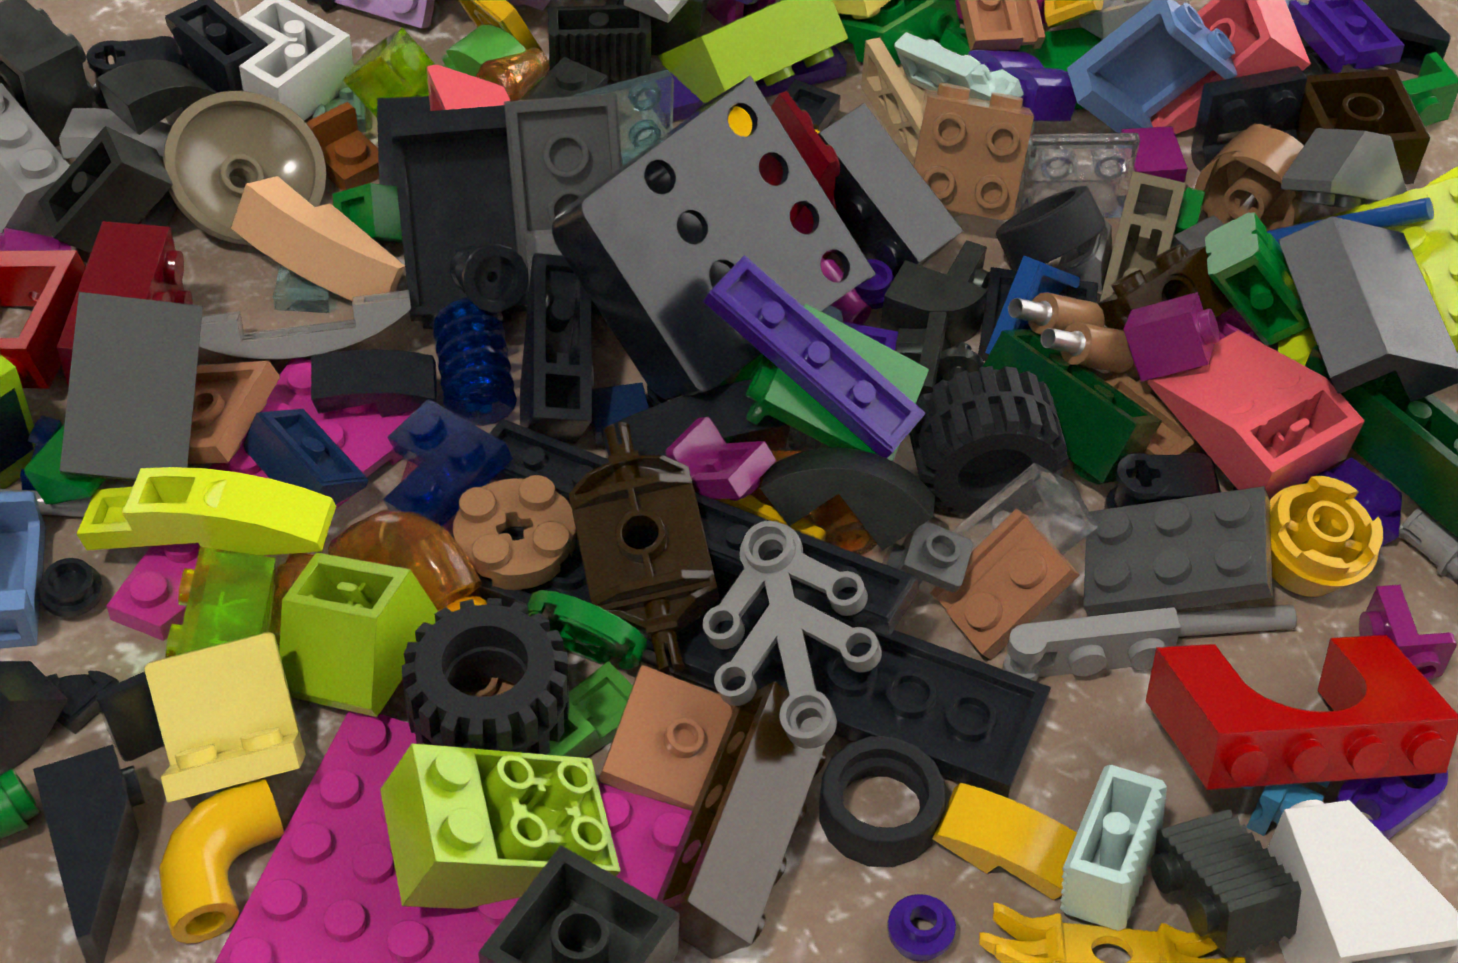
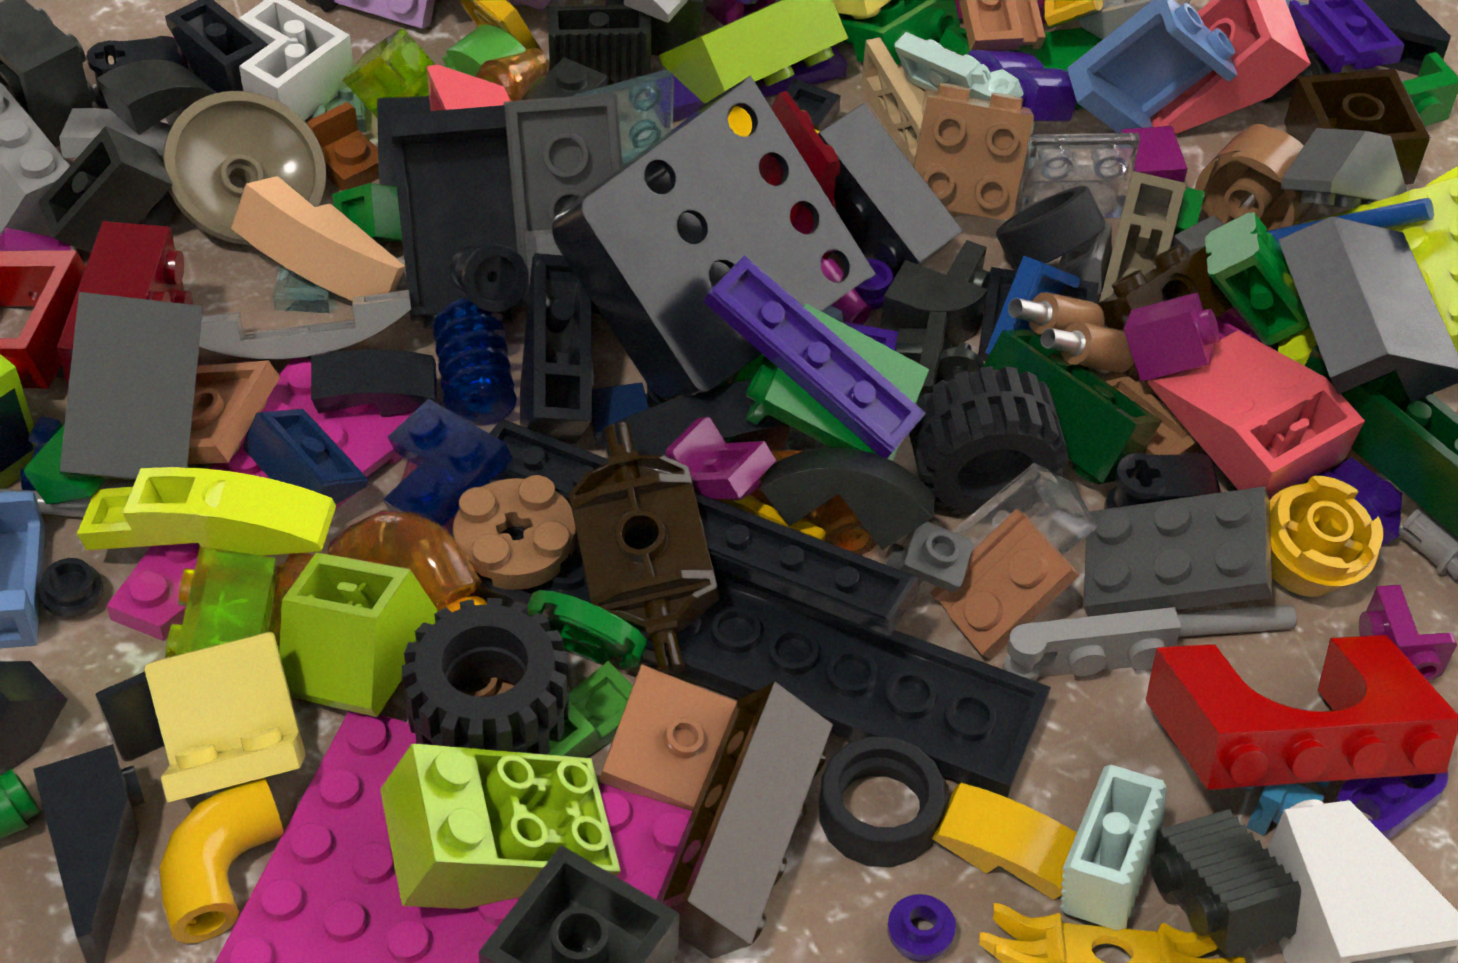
black tile [46,670,119,734] -> none
light grey plant [703,521,882,749] -> none
black plate [1191,66,1308,170] -> none

